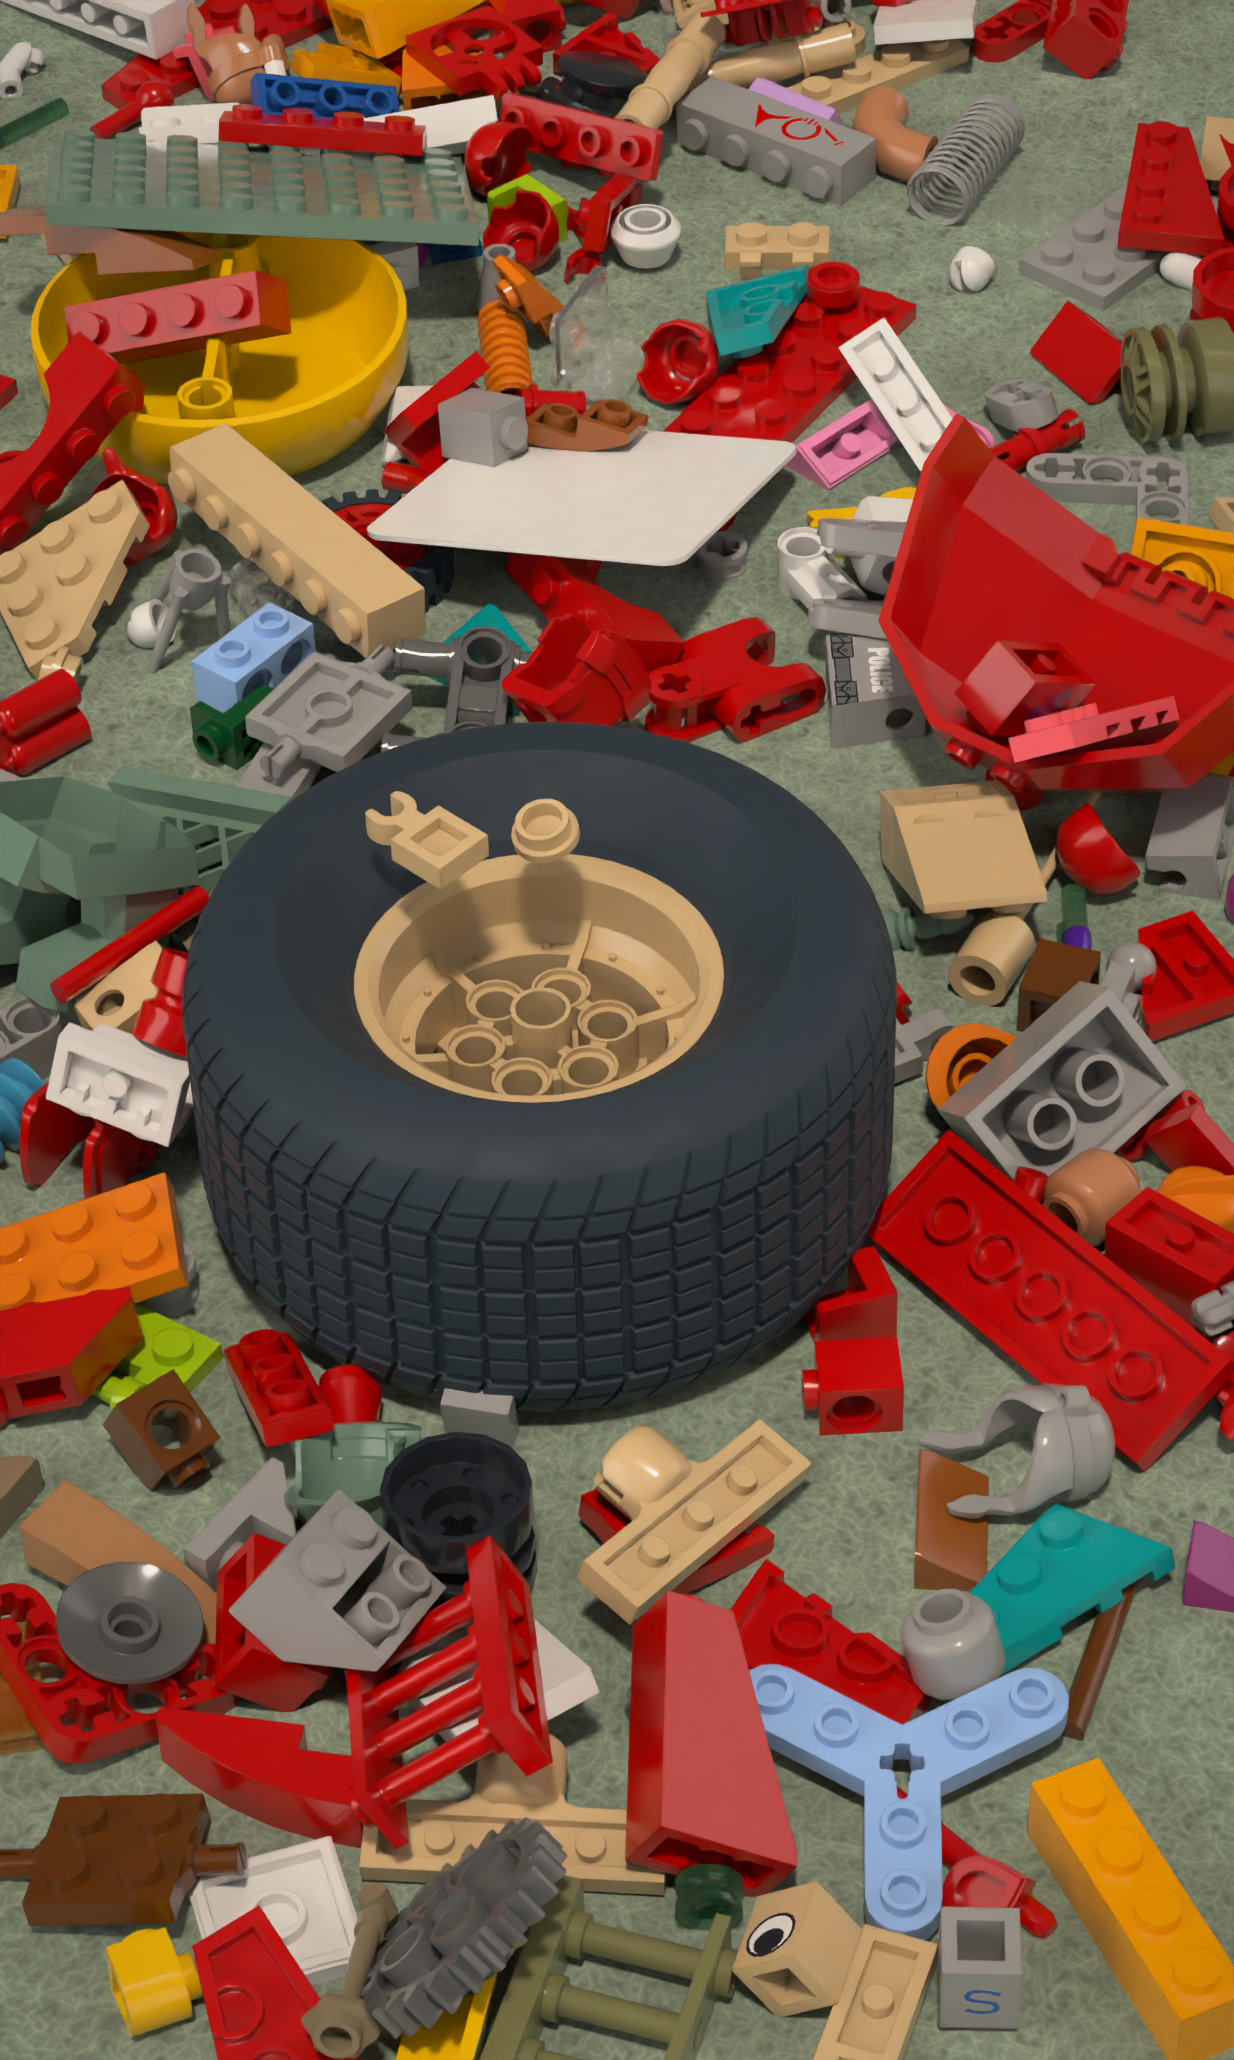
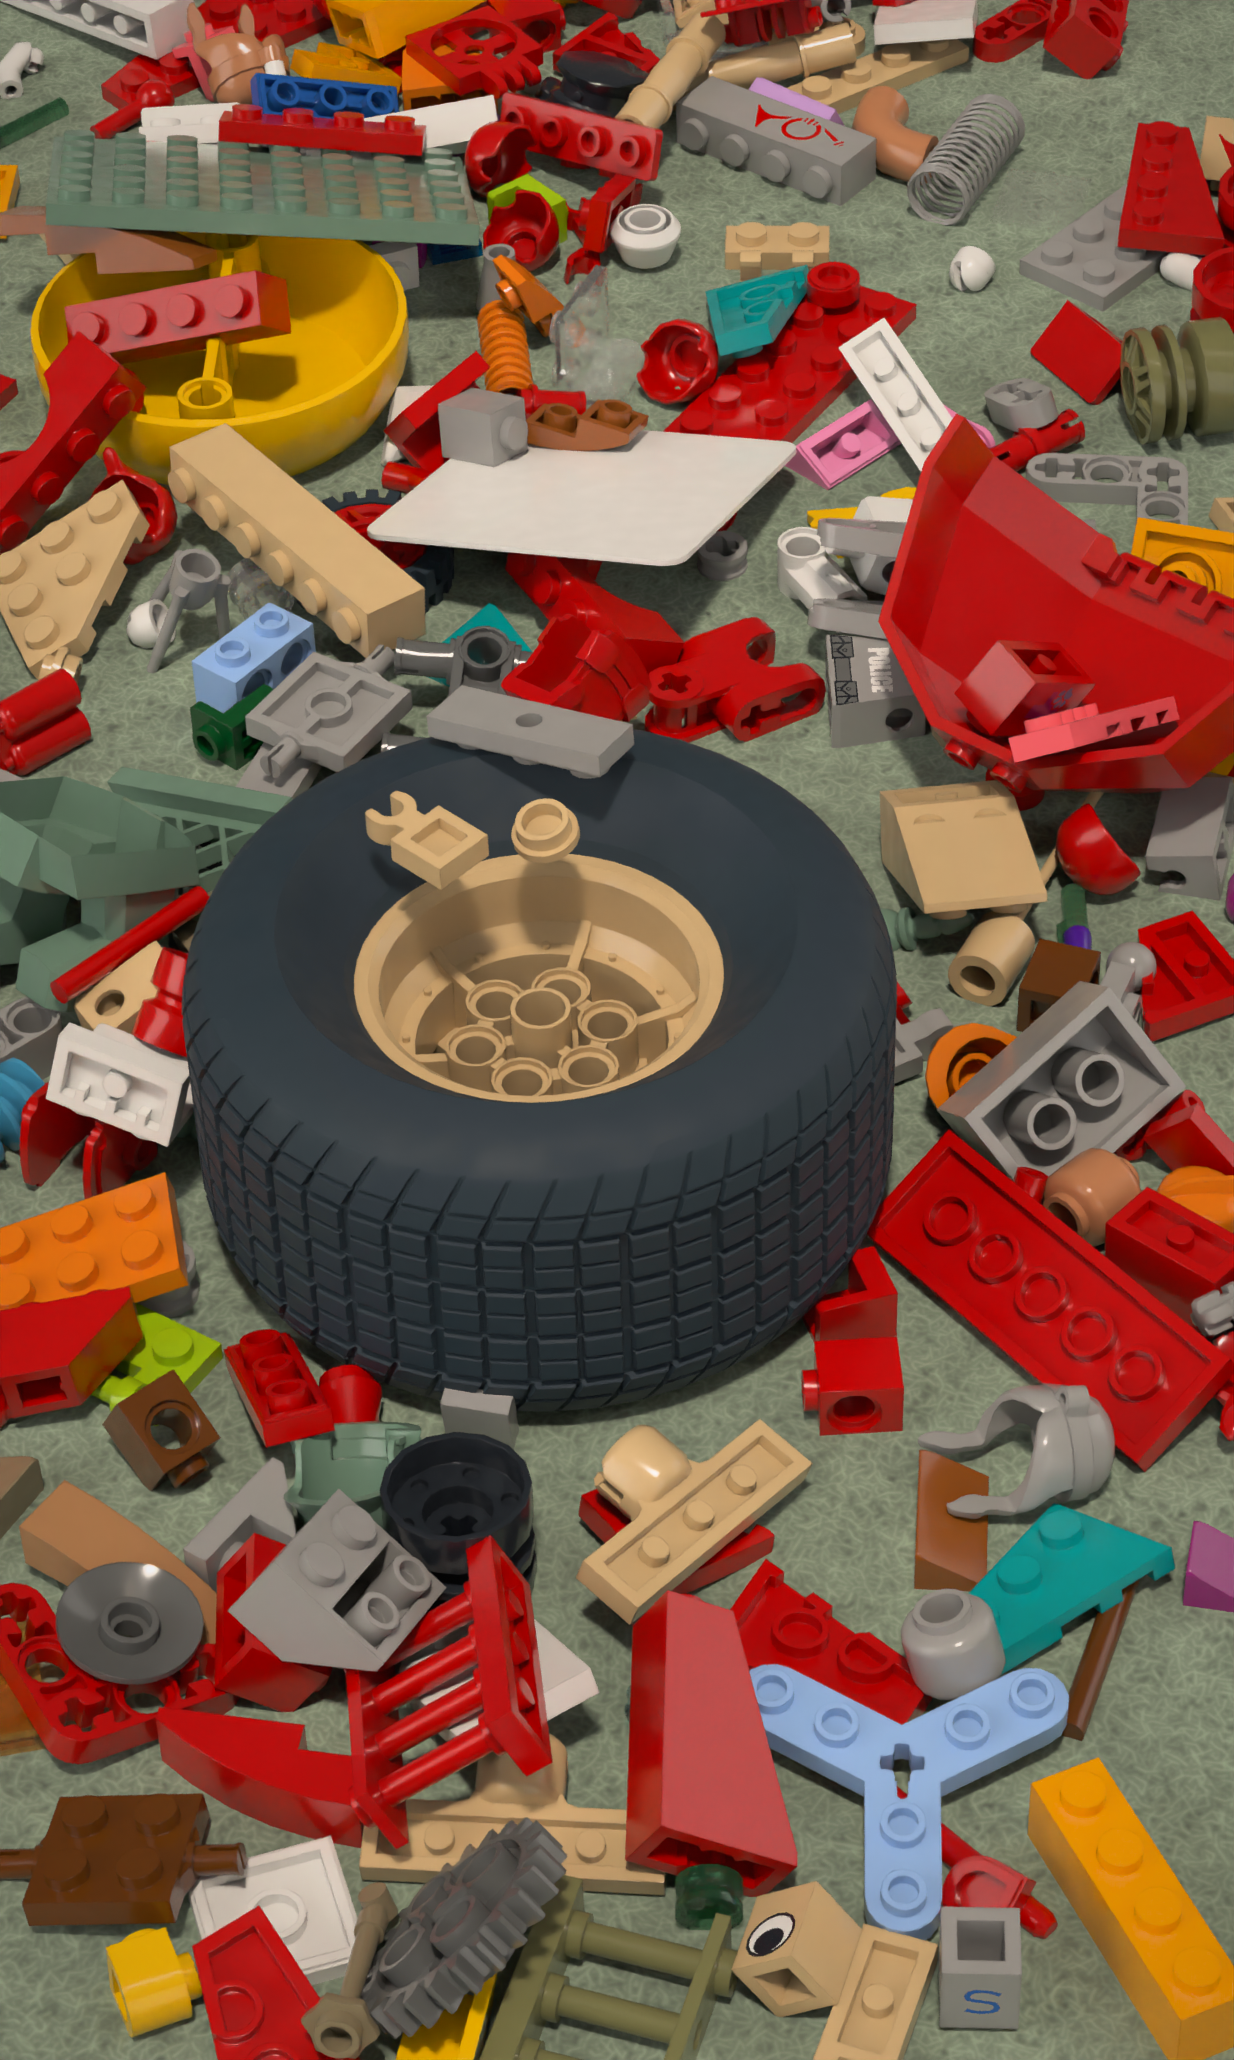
none -> light grey tile [426,685,634,779]

